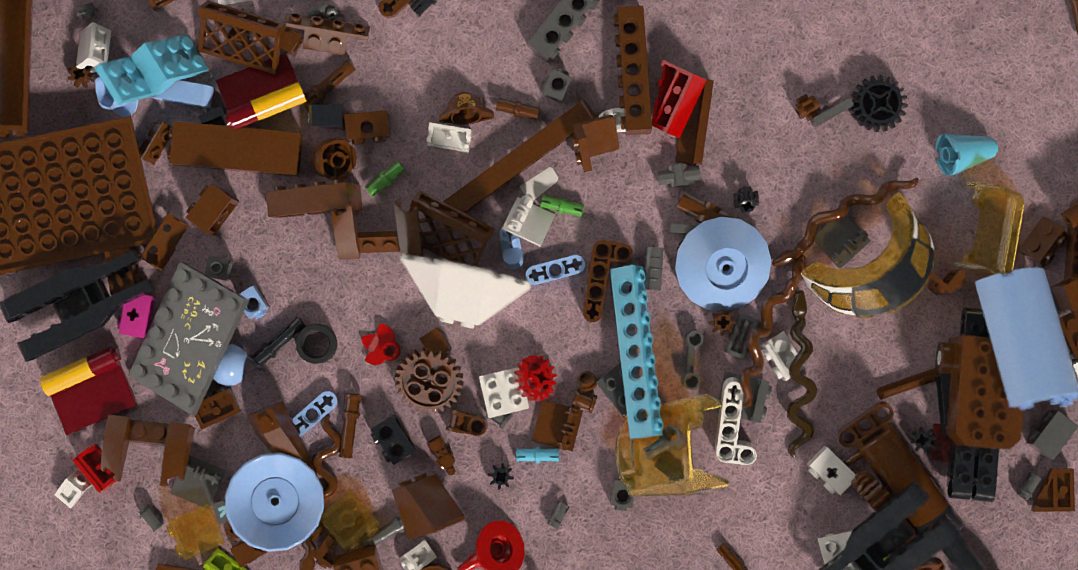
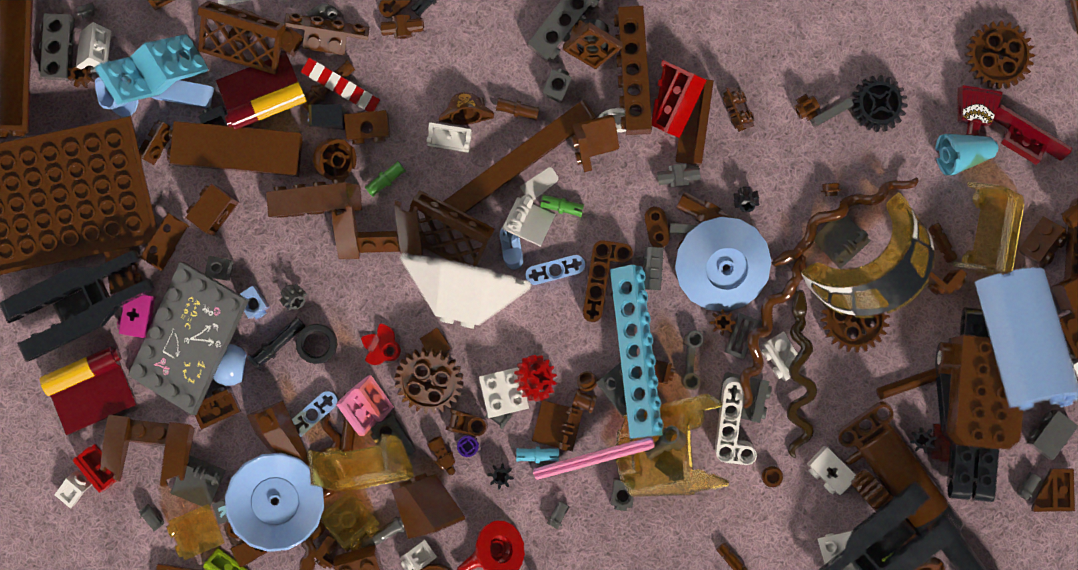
none -> dark grey brick [38,13,75,81]
none -> dark grey gear [279,283,307,311]
none -> sticker [301,58,380,112]
none -> clear yellow windscreen [308,434,414,492]
none -> bright pink slope [336,375,394,436]
none -> reddish brown axle [380,14,425,39]
none -> dark purple wheel [457,435,479,457]
none -> bright pink axle [533,437,655,480]
none -> reddish brown piece [563,19,623,69]
none -> reddish brown plate [644,206,670,248]
none -> reddish brown bracket [654,360,675,384]
none -> reddish brown hinge [723,88,755,132]
none -> reddish brown plate [761,466,783,487]
none -> reddish brown gear [820,284,890,353]
none -> reddish brown plate [821,183,842,197]
none -> reddish brown axle [928,223,957,263]
none -> dark red torso [957,85,1003,136]
none -> reddish brown gear [964,20,1035,90]
none -> dark red bracket [994,105,1073,165]

